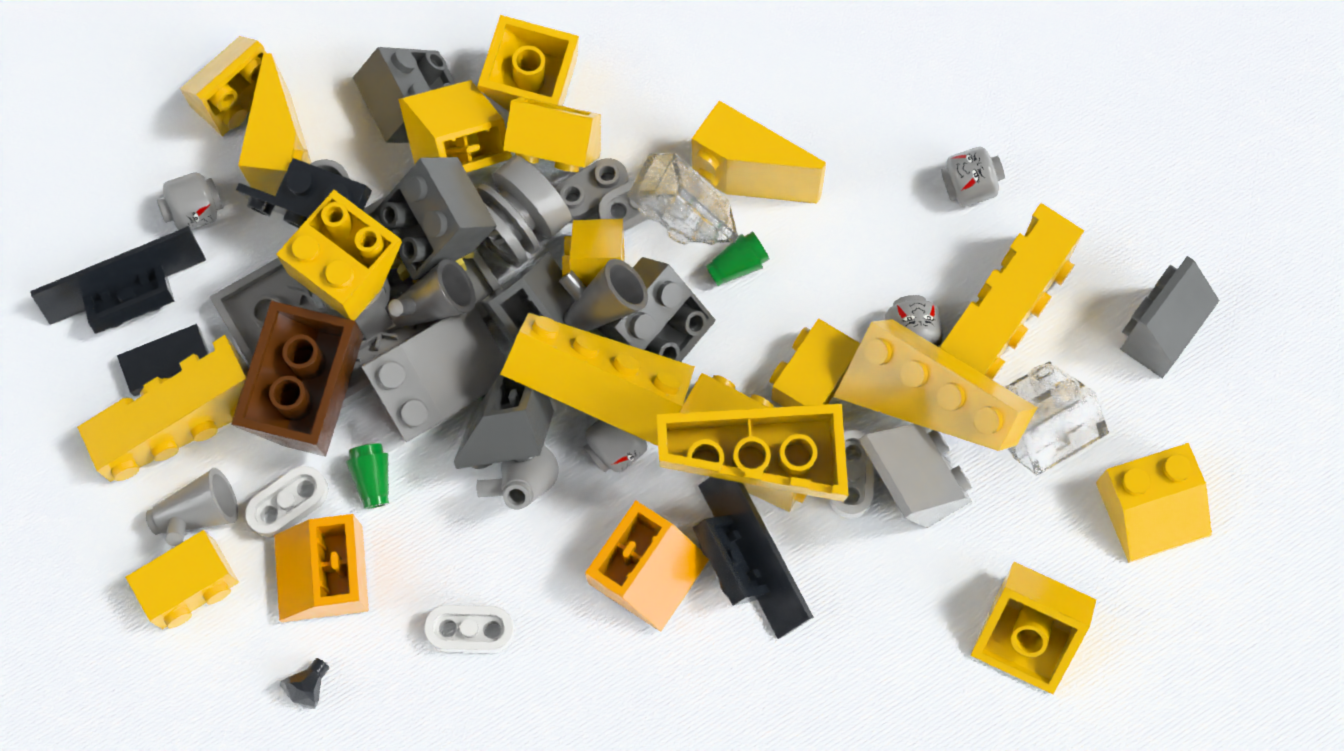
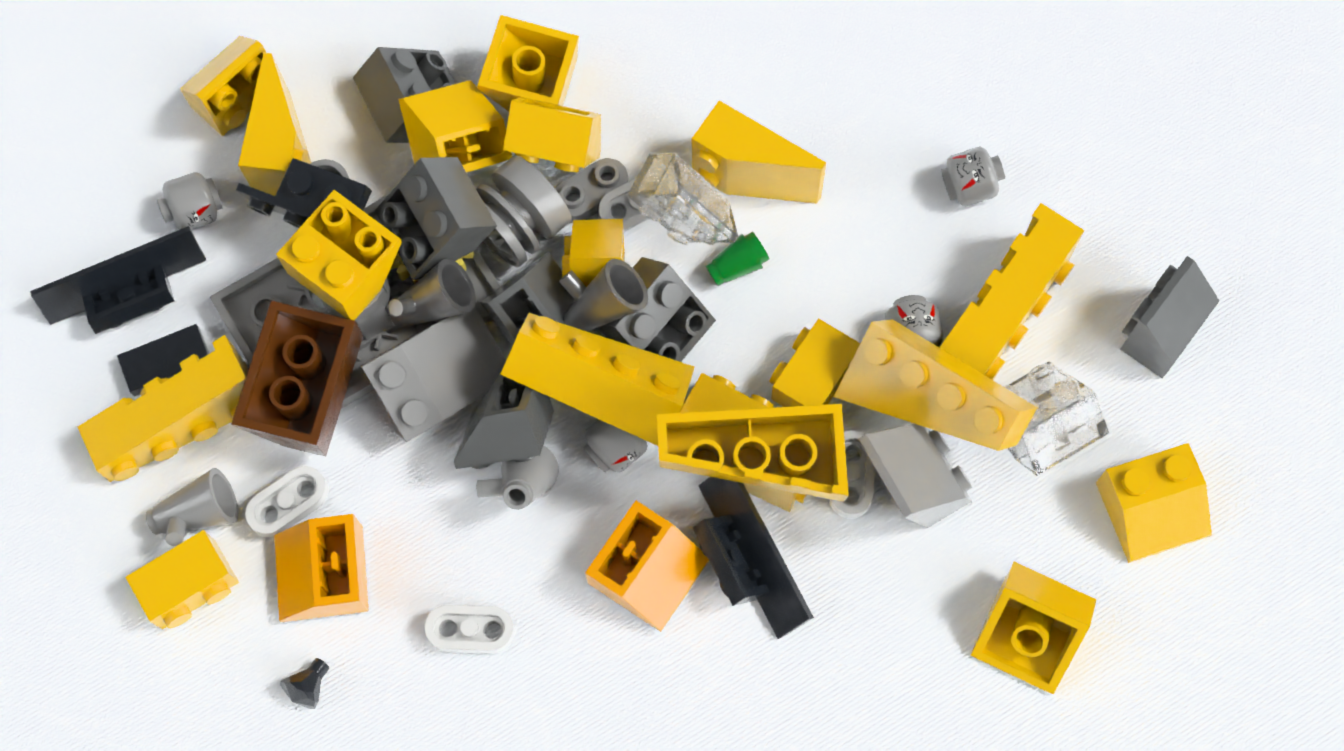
green cone [346,443,390,509] -> none

